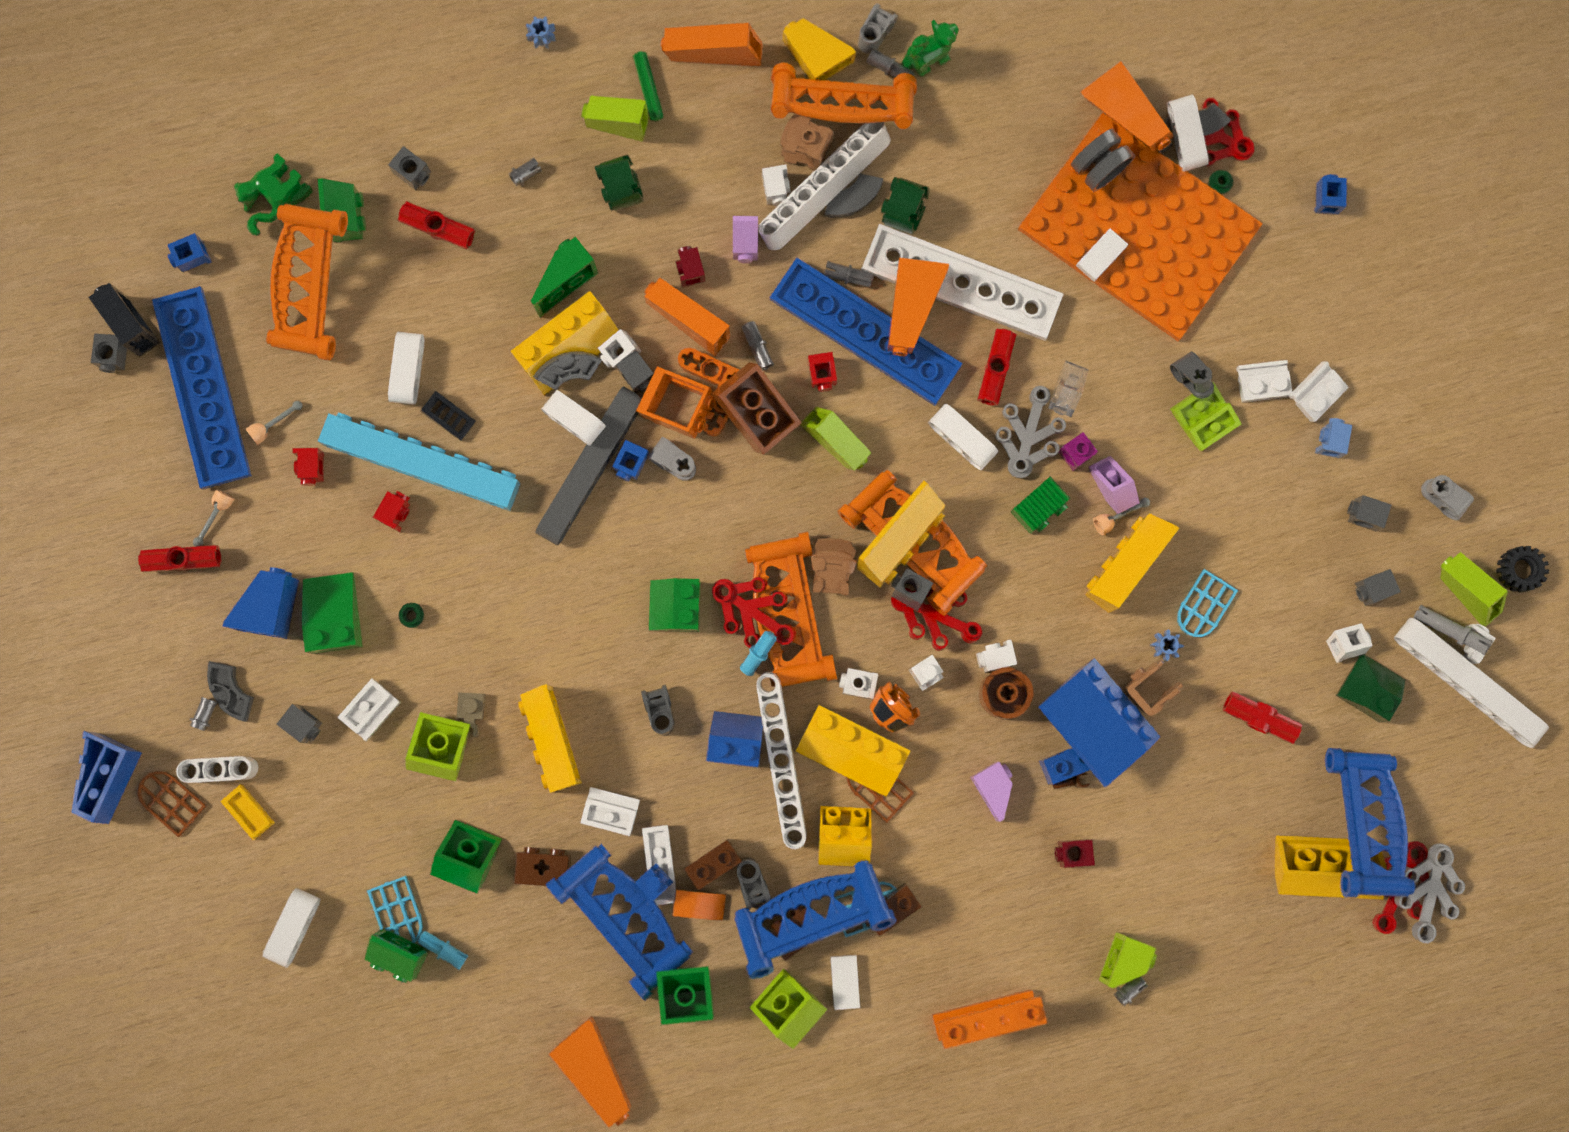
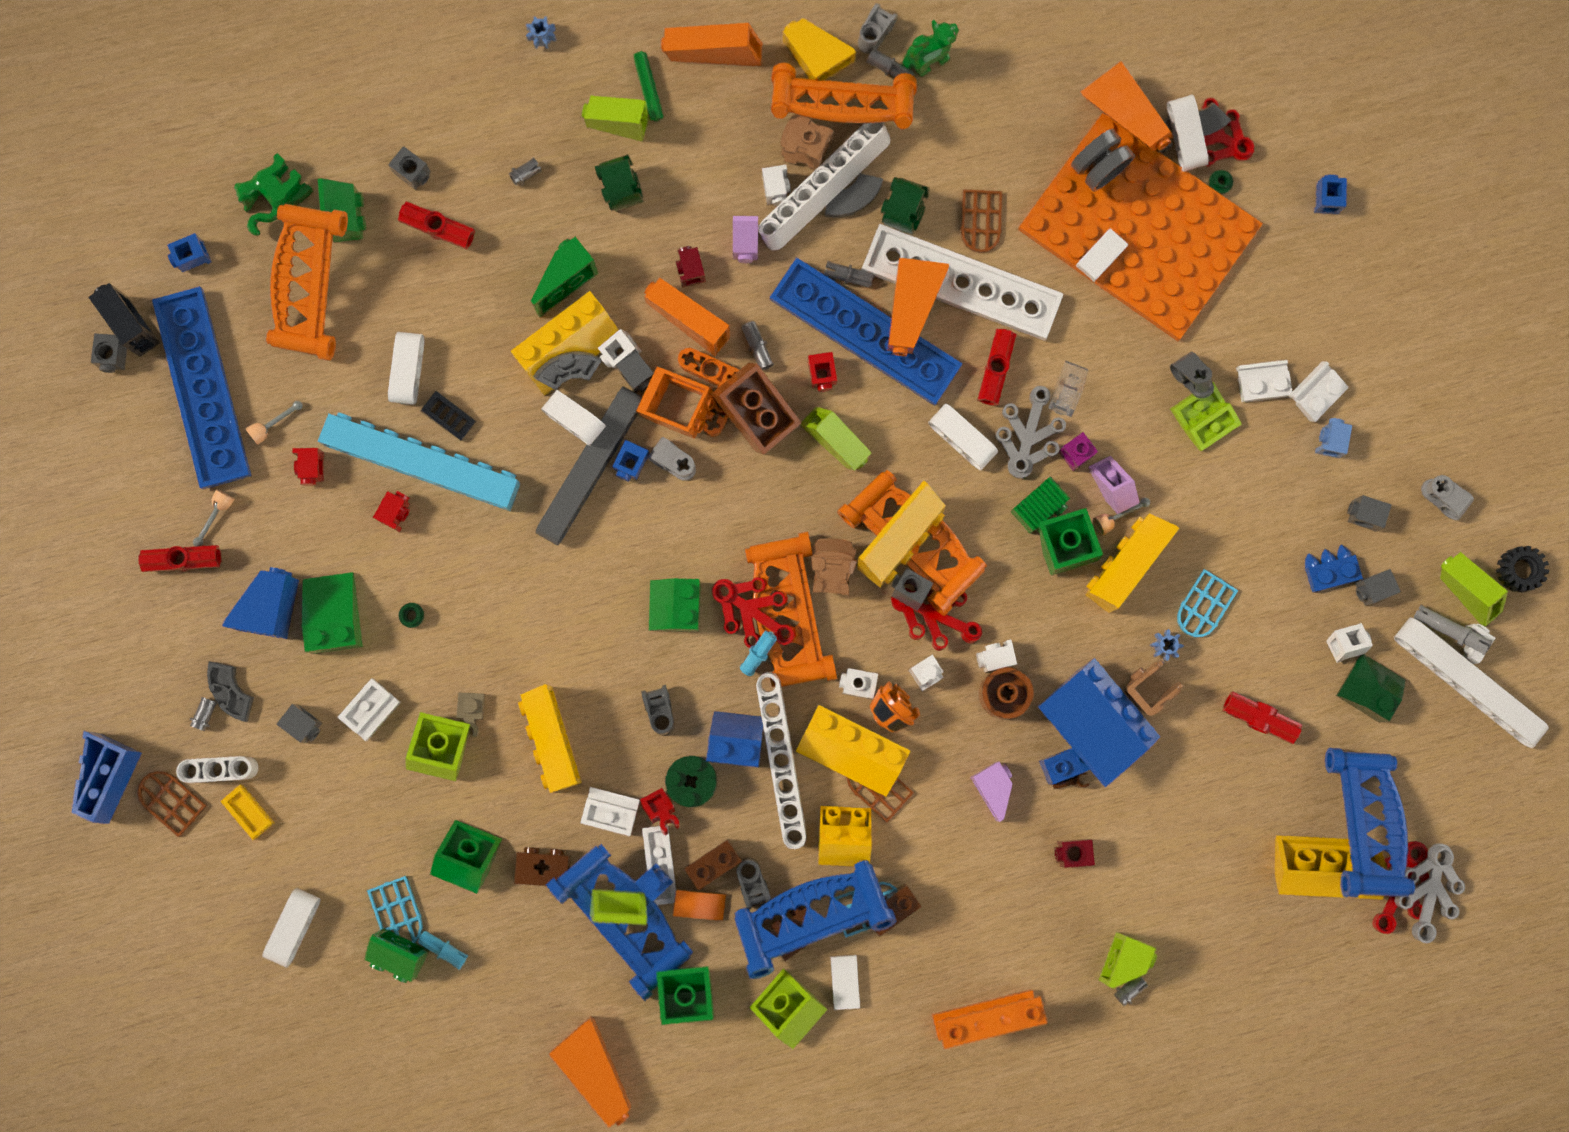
none -> lime tile [590,889,647,925]
none -> red plate [640,788,680,836]
none -> dark green brick [665,756,717,807]
none -> dark orange window [960,189,1002,253]
none -> green slope [1038,508,1103,576]
none -> blue plate [1305,545,1363,593]

